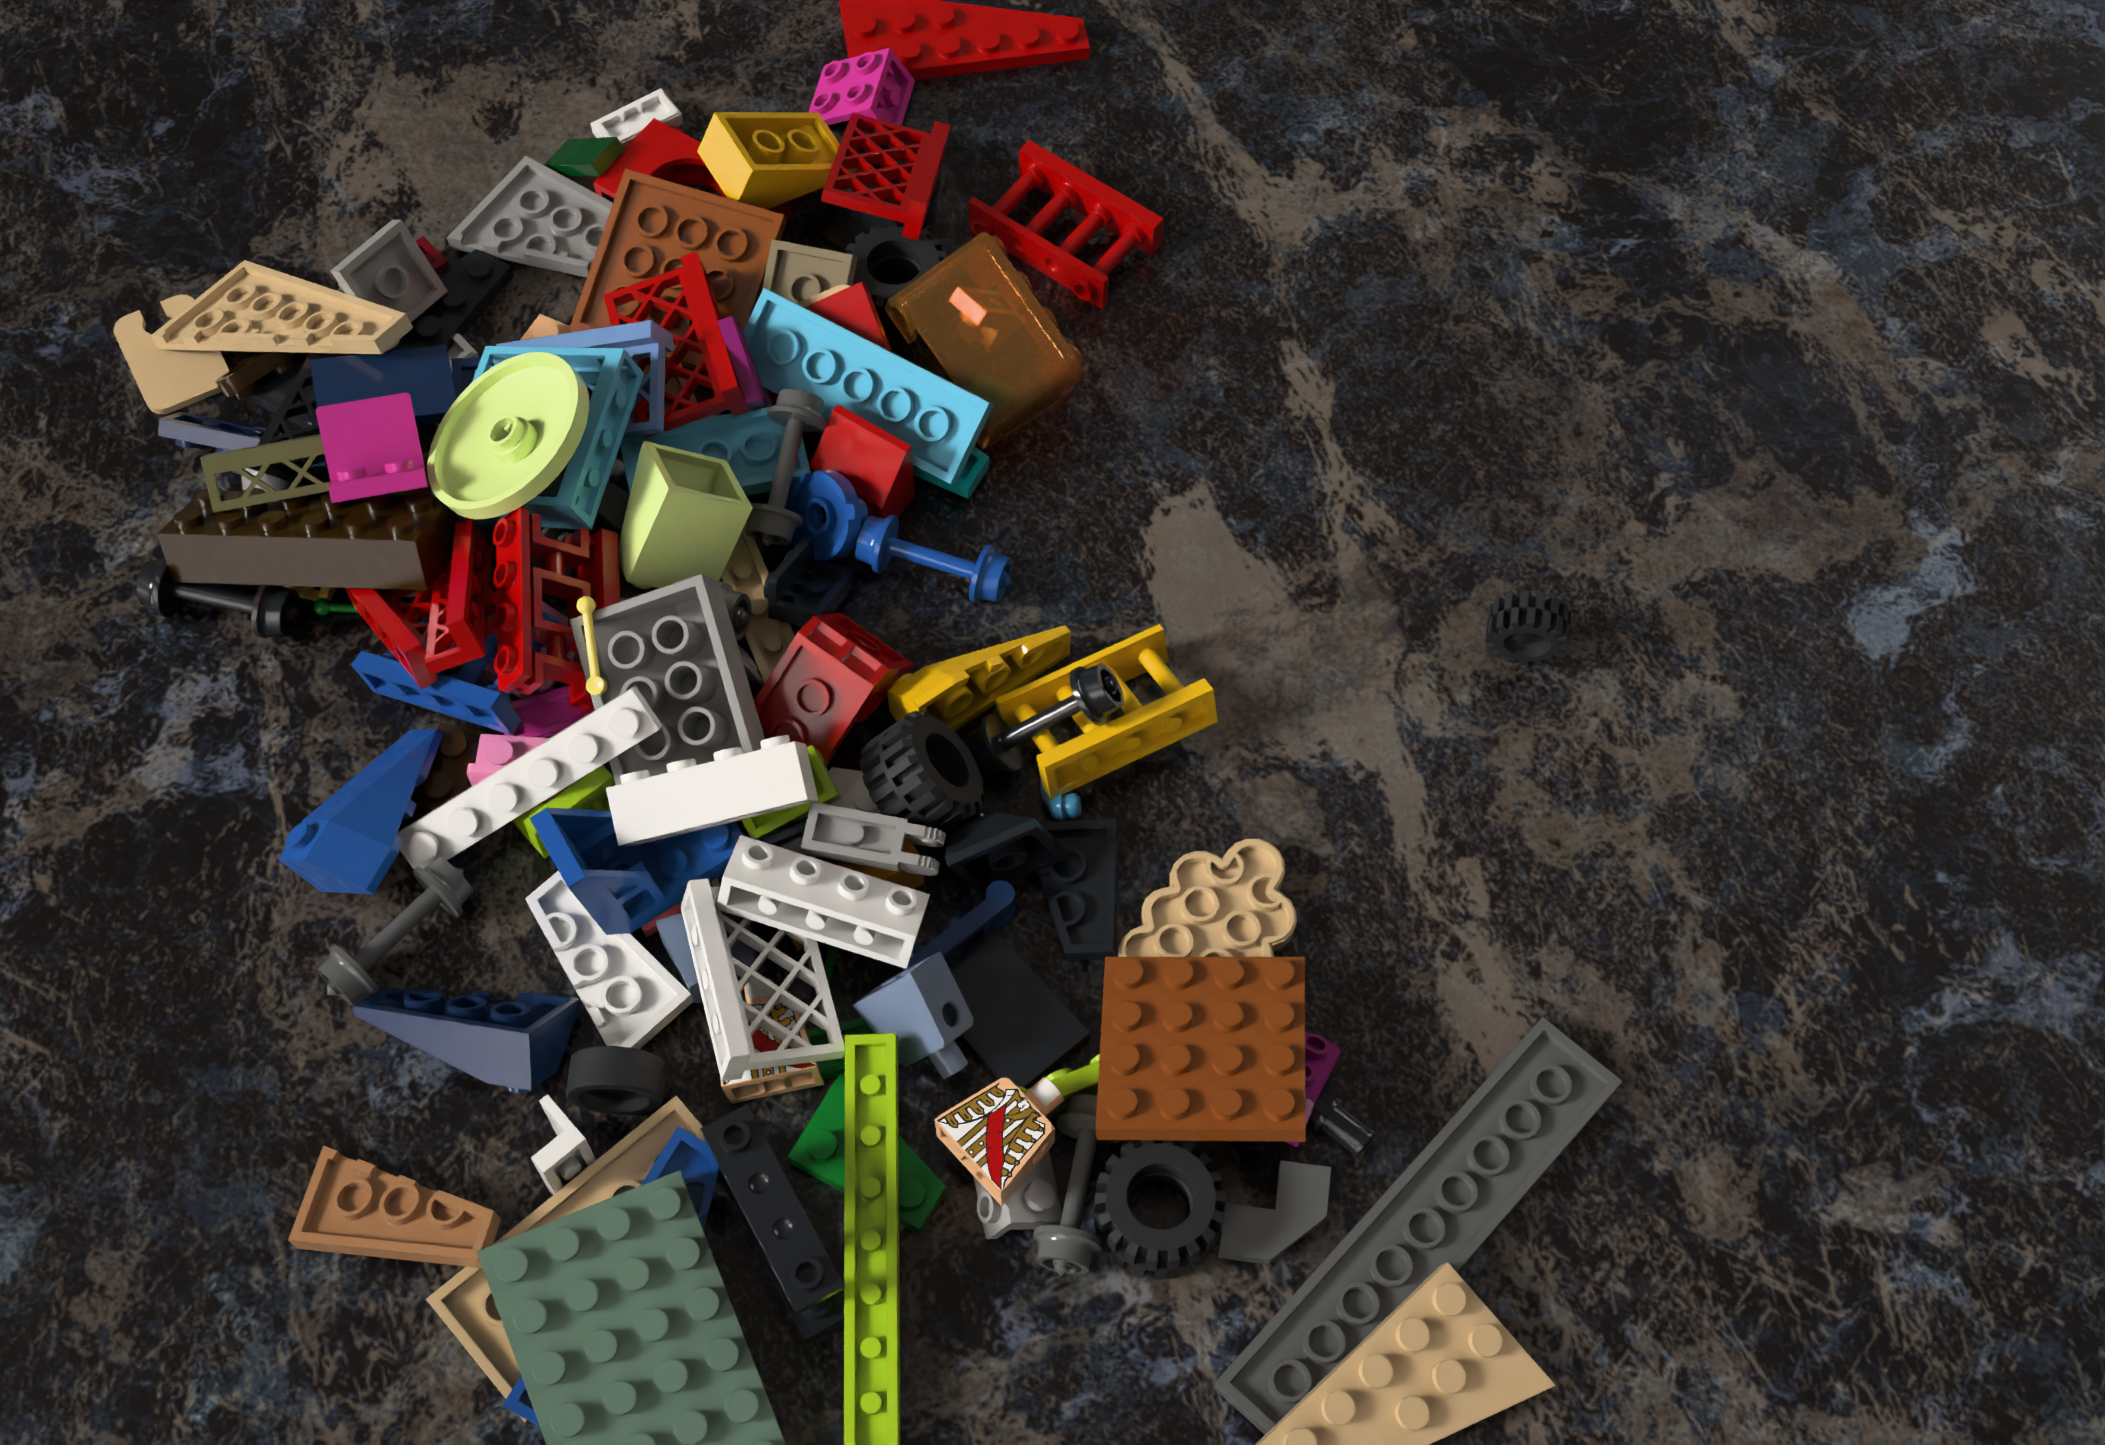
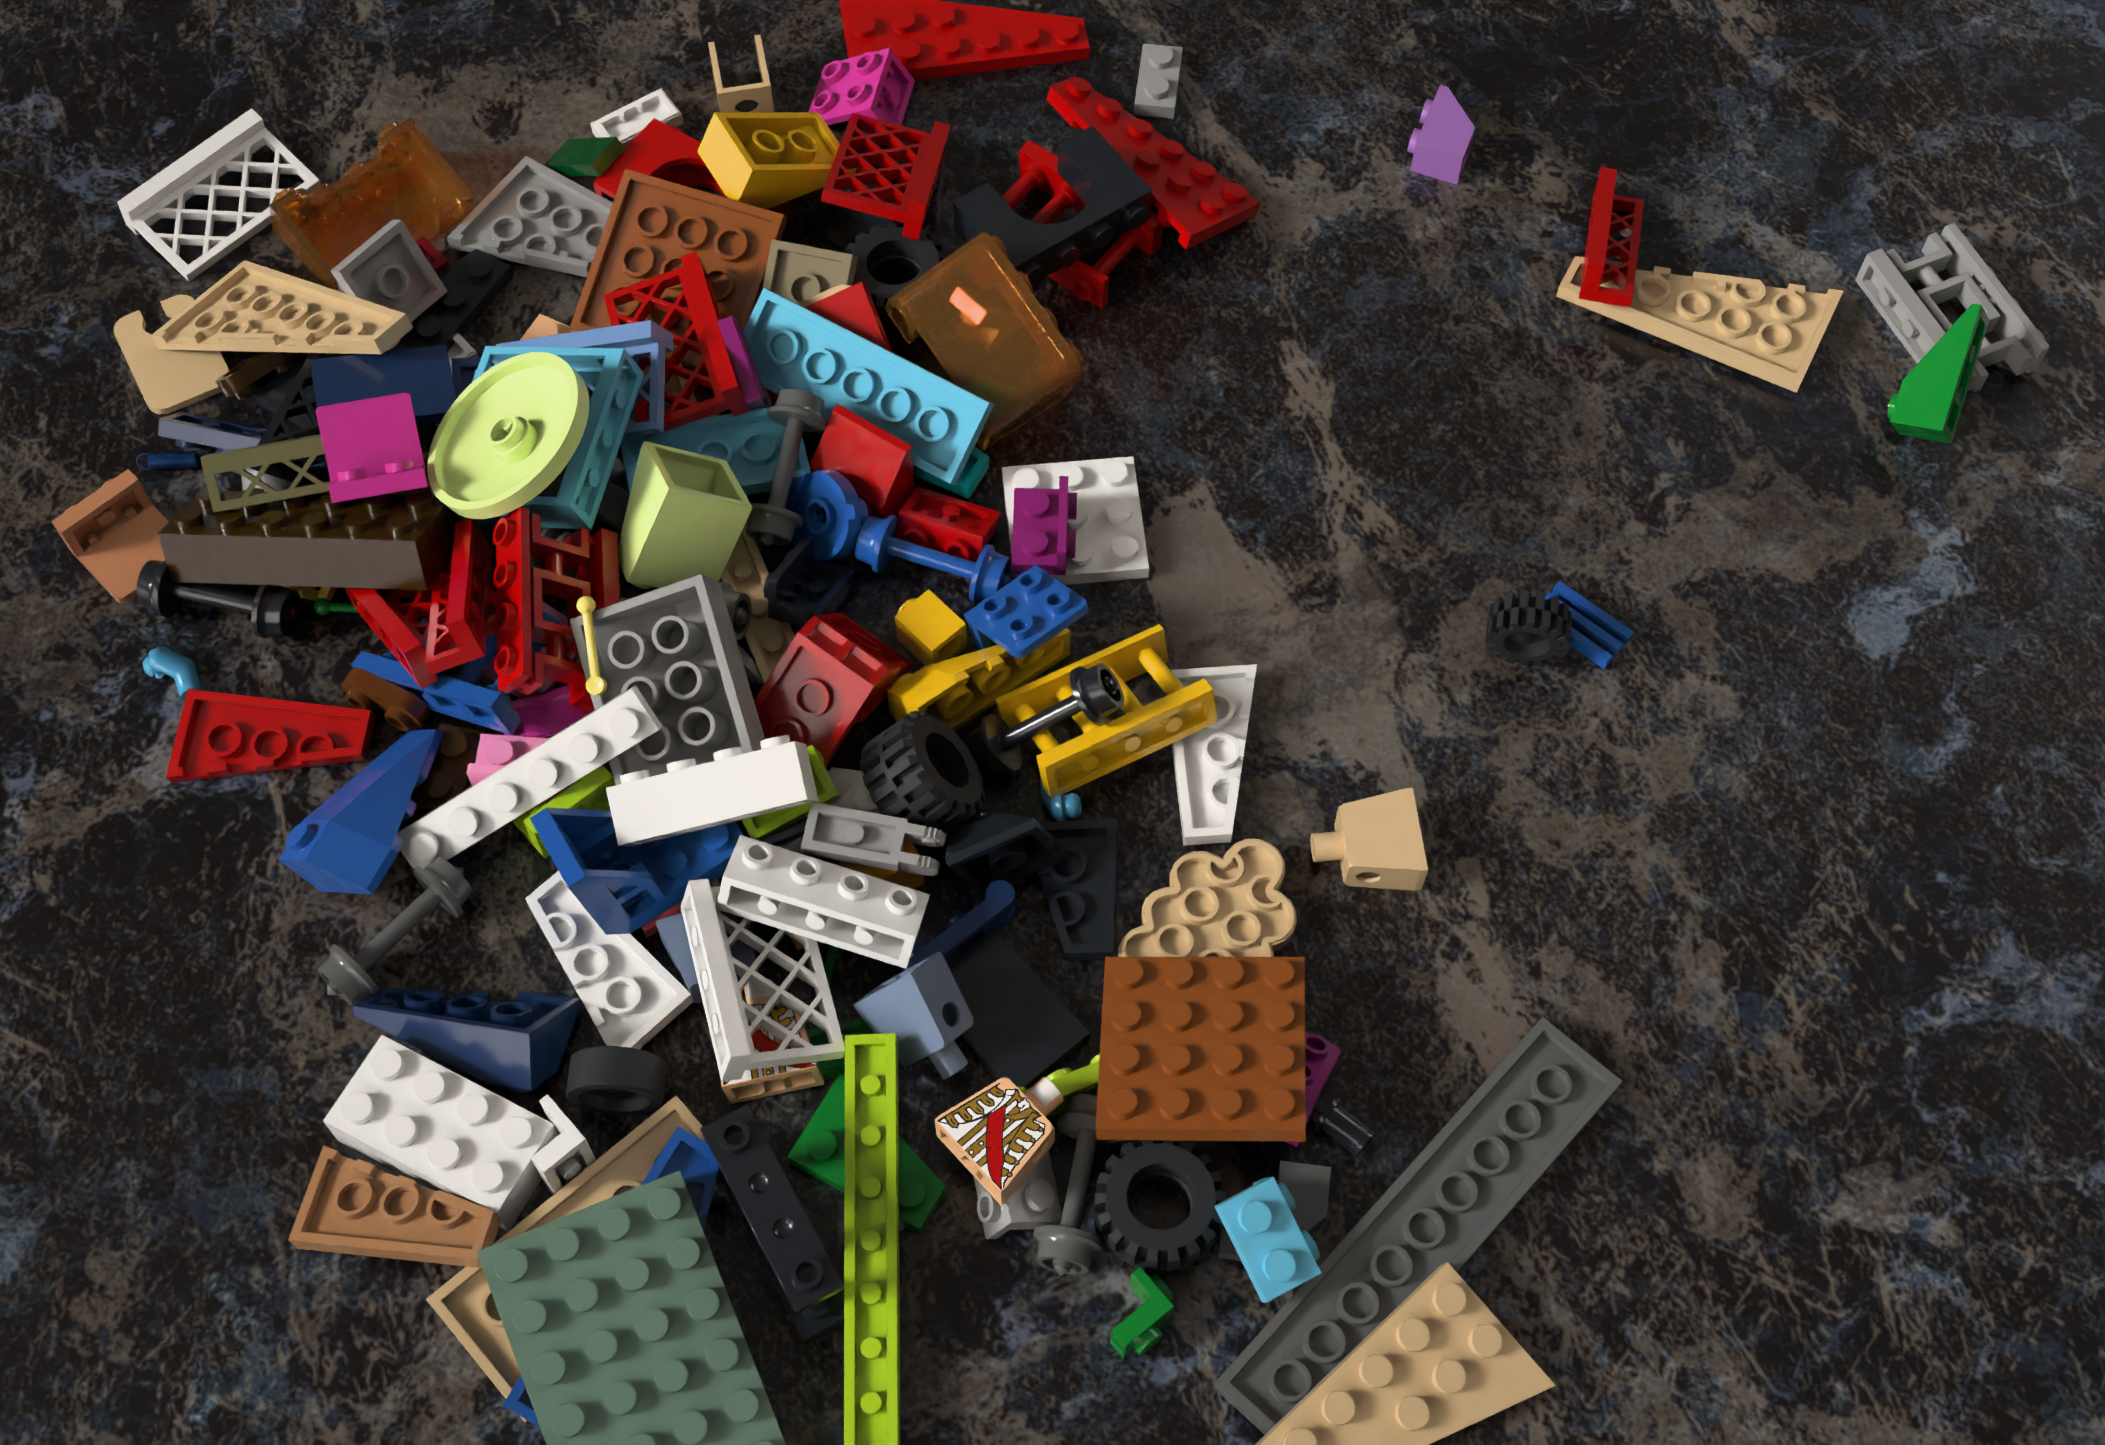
none -> nougat bracket [51,469,169,603]
none -> white fence [117,108,321,282]
none -> blue piece [136,451,208,470]
none -> dark azure arm [143,647,203,702]
none -> red wing [166,689,376,783]
none -> clear orange windscreen [269,117,474,290]
none -> white brick [323,1035,559,1232]
none -> reddish brown plate [341,668,432,731]
none -> tan piece [708,35,774,112]
none -> red bracket [895,487,1001,562]
none -> yellow brick [895,589,967,666]
none -> black arch [953,126,1152,295]
none -> blue bracket [964,565,1089,658]
none -> white plate [1002,456,1149,585]
none -> magenta bracket [1011,476,1077,576]
none -> red wing [1046,76,1261,250]
none -> green bracket [1110,1267,1174,1360]
none -> light grey plate [1134,44,1183,119]
none -> white wing [1166,664,1257,846]
none -> medium azure bracket [1214,1177,1321,1303]
none -> tan torso [1310,788,1428,891]
none -> medium lavender slope [1407,85,1475,185]
none -> blue tile [1545,580,1634,670]
none -> tan wing [1556,256,1844,393]
none -> red fence [1579,167,1644,308]
none -> light grey fence [1855,223,2049,392]
none -> green slope [1887,304,1990,444]

